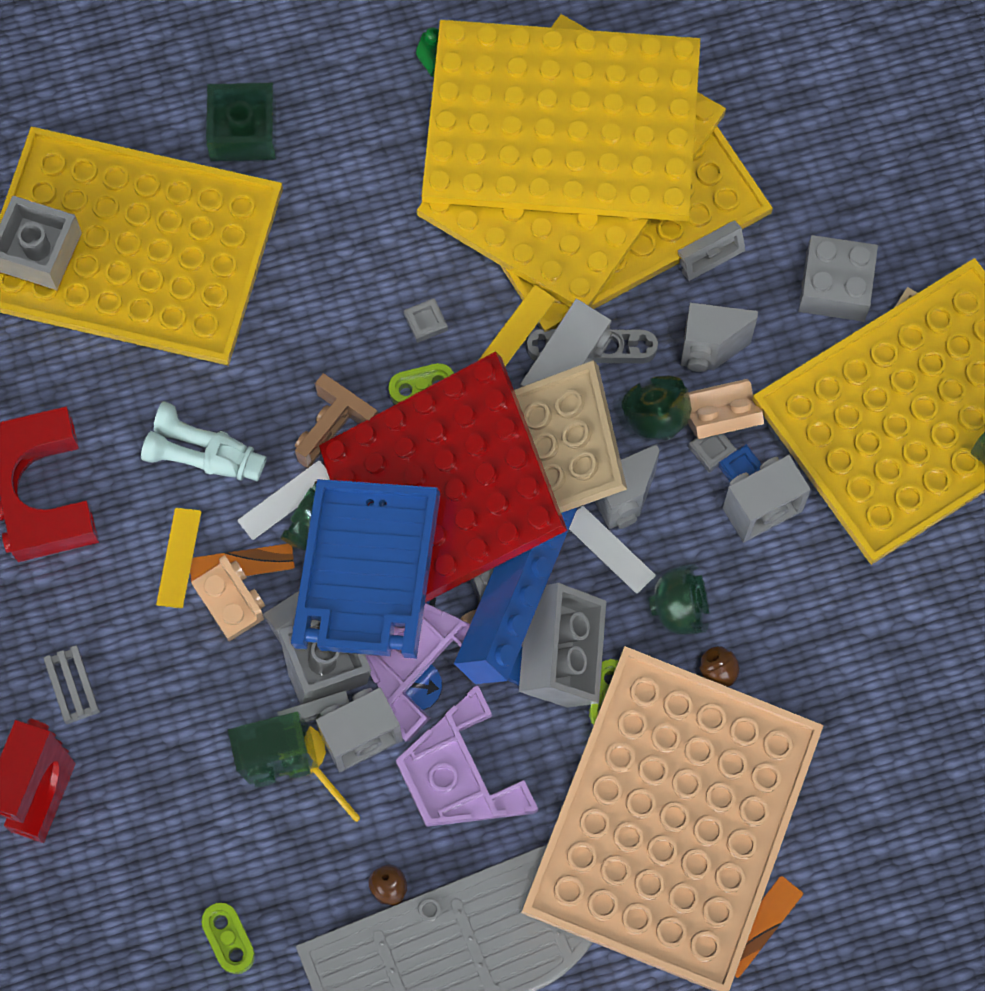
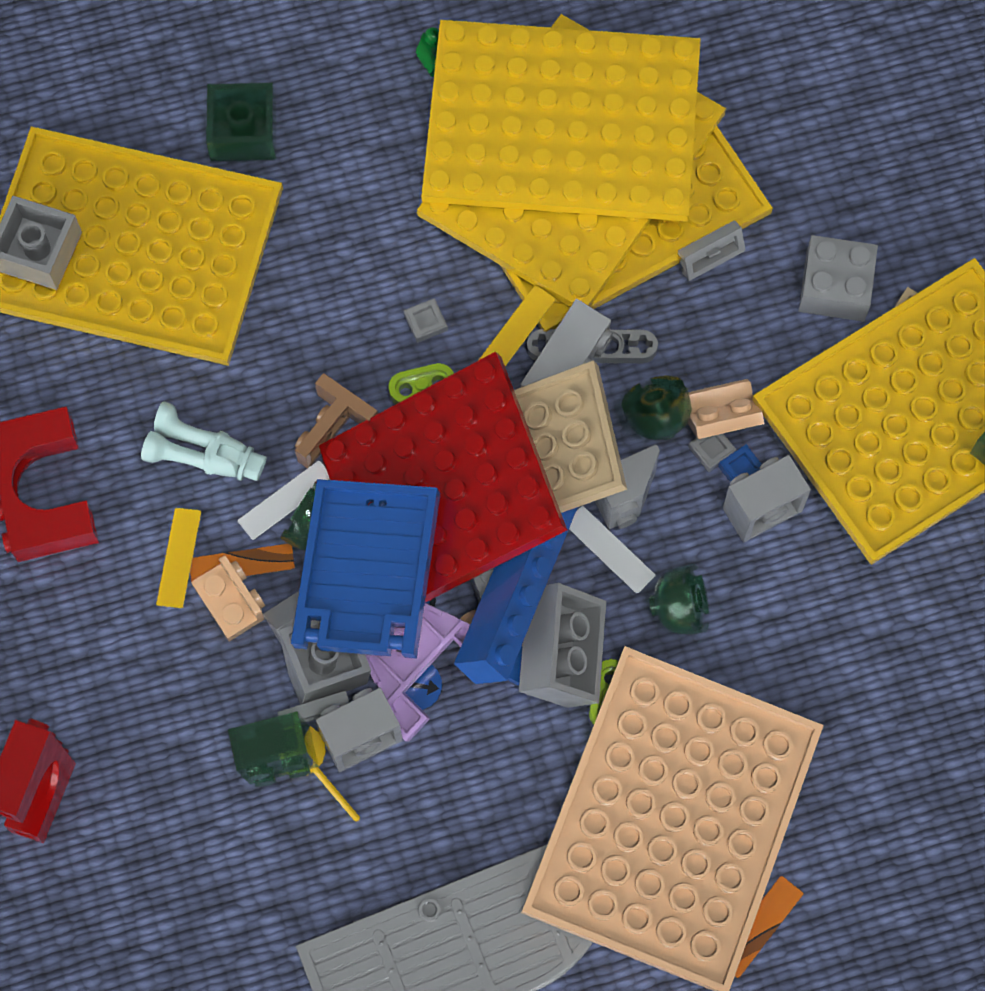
light grey tile [43,645,100,724] -> none
lime plate [201,903,255,974] -> none
reddish brown piece [369,864,407,906] -> none
lavender wing [396,686,538,827] -> none
light grey slope [680,303,758,372] -> none
reddish brown piece [699,646,740,687] -> none

